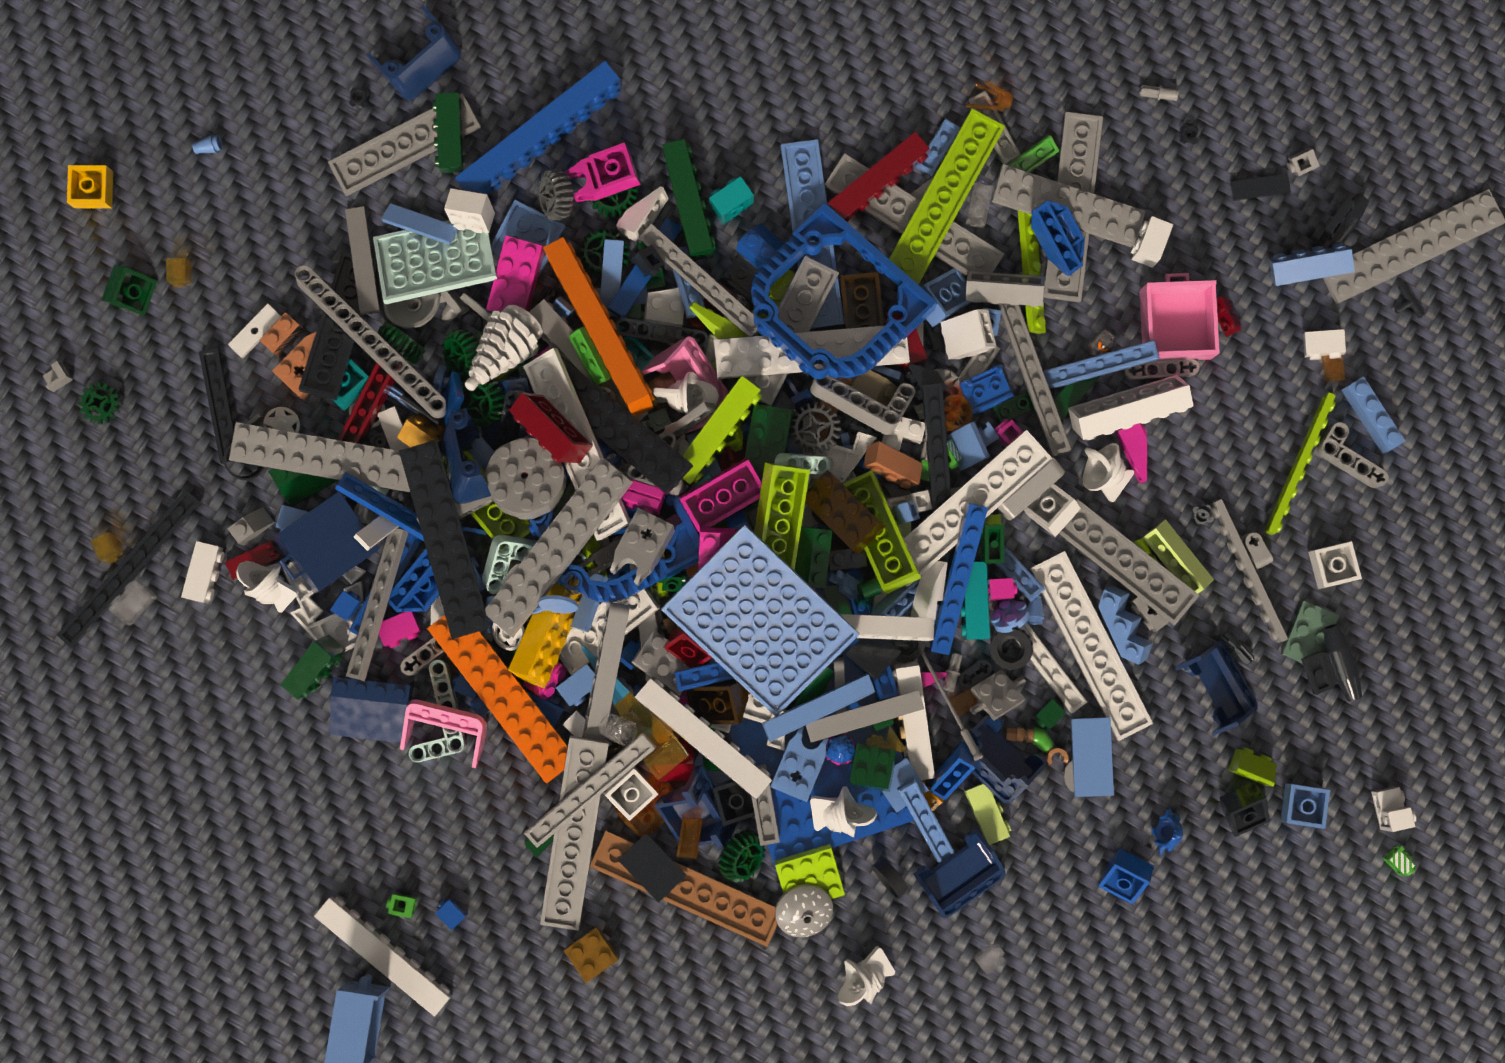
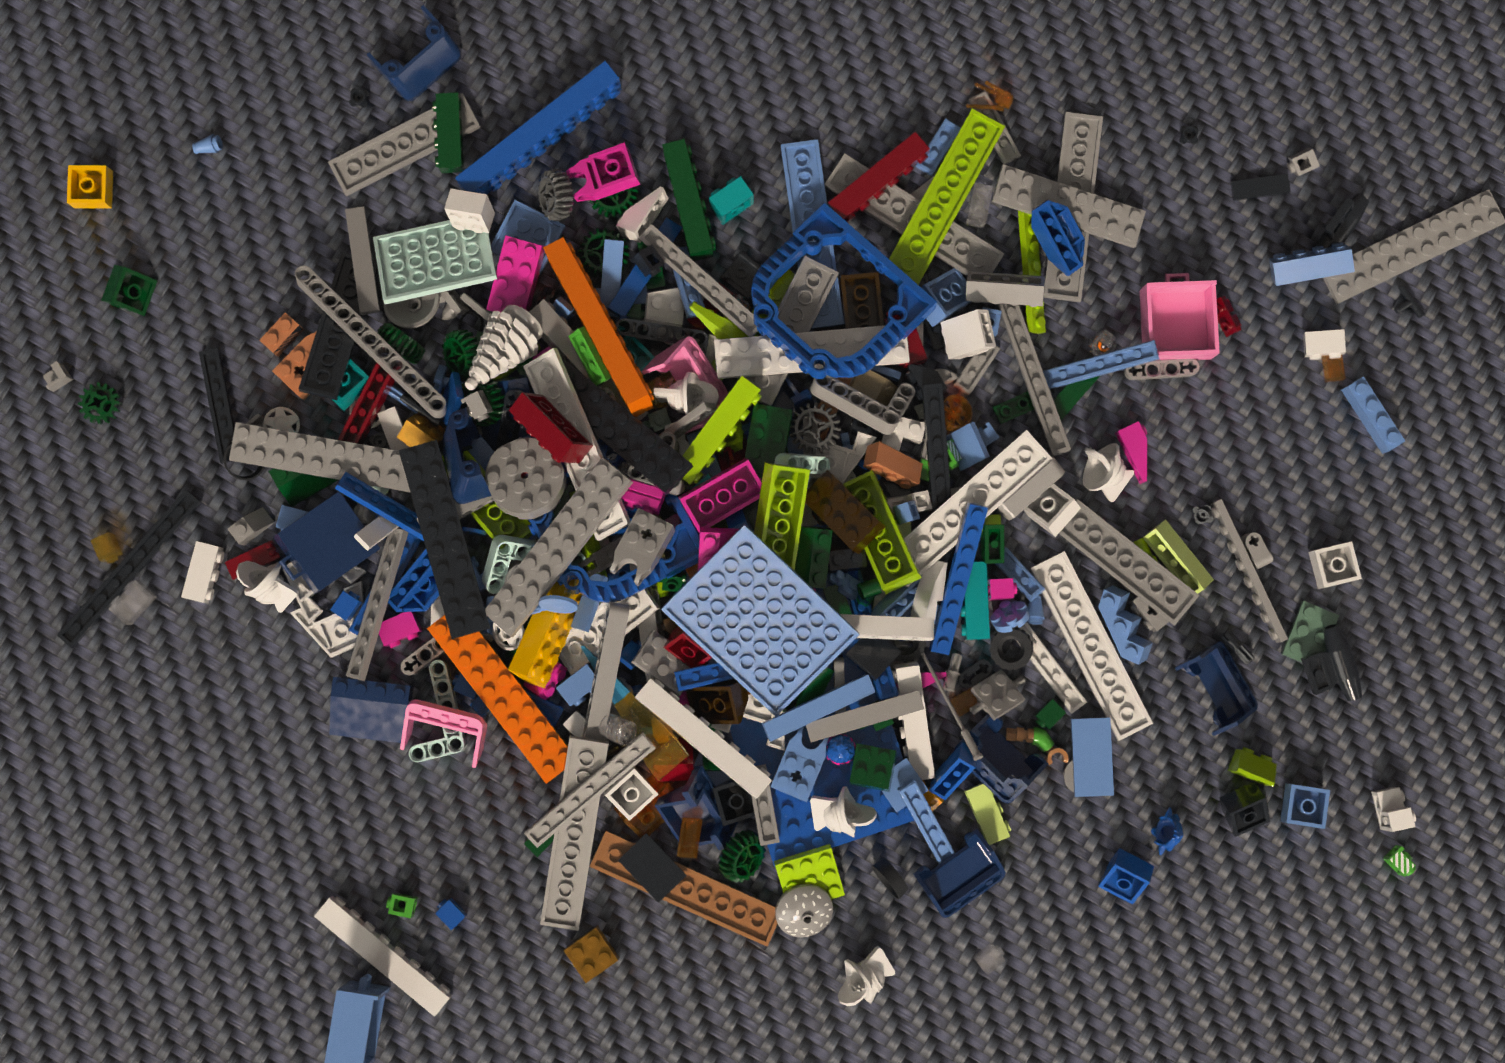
clear yellow brick [166,258,191,288] -> none
white tile [228,304,281,358] -> none
dark green brick [280,635,346,700] -> none
medium blue tile [382,203,458,245] -> none
blue slope [736,223,784,269] -> none
clear yellow slope [865,726,905,752] -> none
blue piece [959,364,1014,416] -> none
dark pink brick [994,419,1023,448] -> none
bright green tile [1007,135,1060,173] -> none
white brick [1068,375,1193,440] -> none
white brick [1131,216,1173,268] -> none
light grey axle [1140,85,1178,101] -> none
lime plate [1264,392,1336,535] -> none
light grey beam [1317,422,1389,488] -> none
none -> light grey brick [461,390,493,422]

